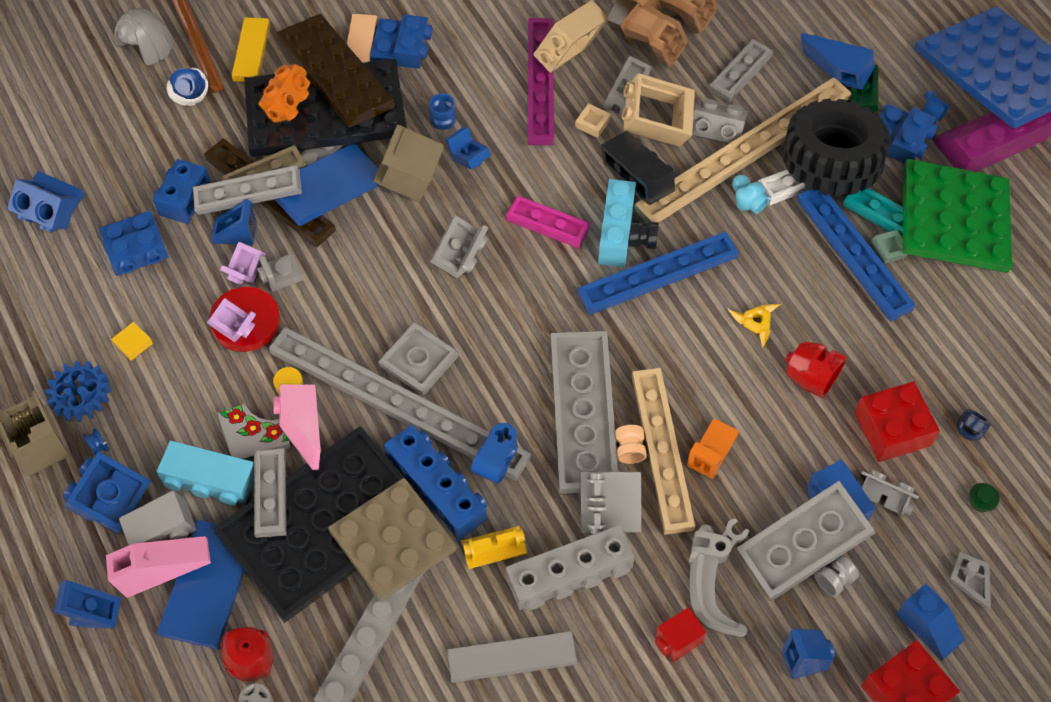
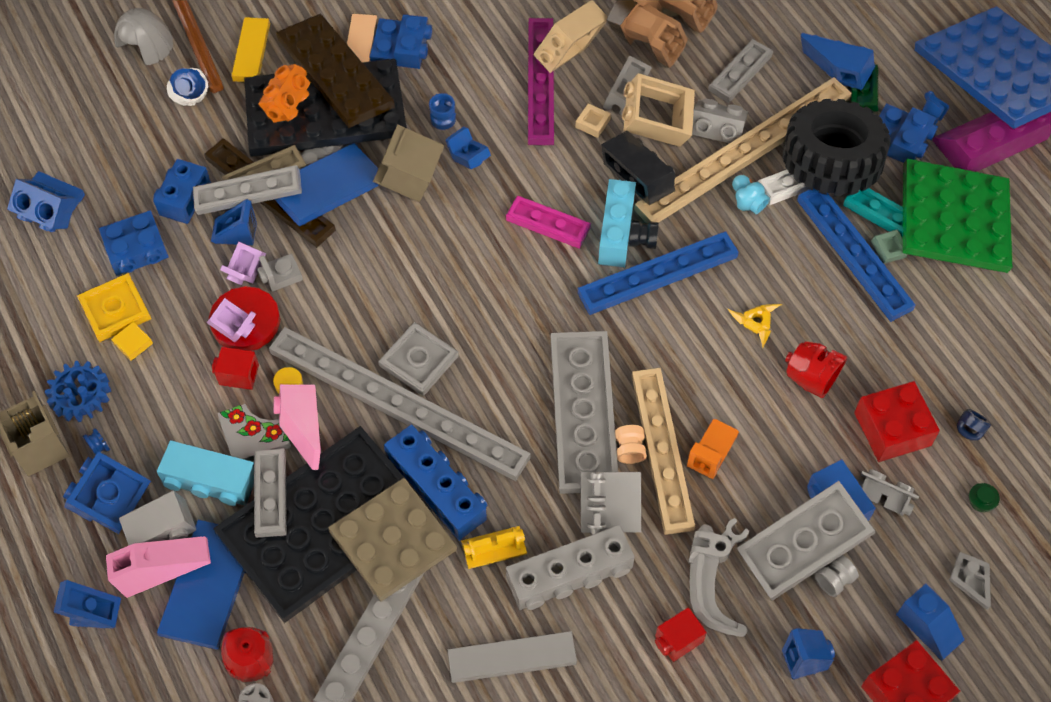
light grey bracket [430,215,489,279] -> none
blue piece [471,423,518,484] -> none
none -> yellow tile [77,273,151,343]
none -> red brick [212,347,259,390]

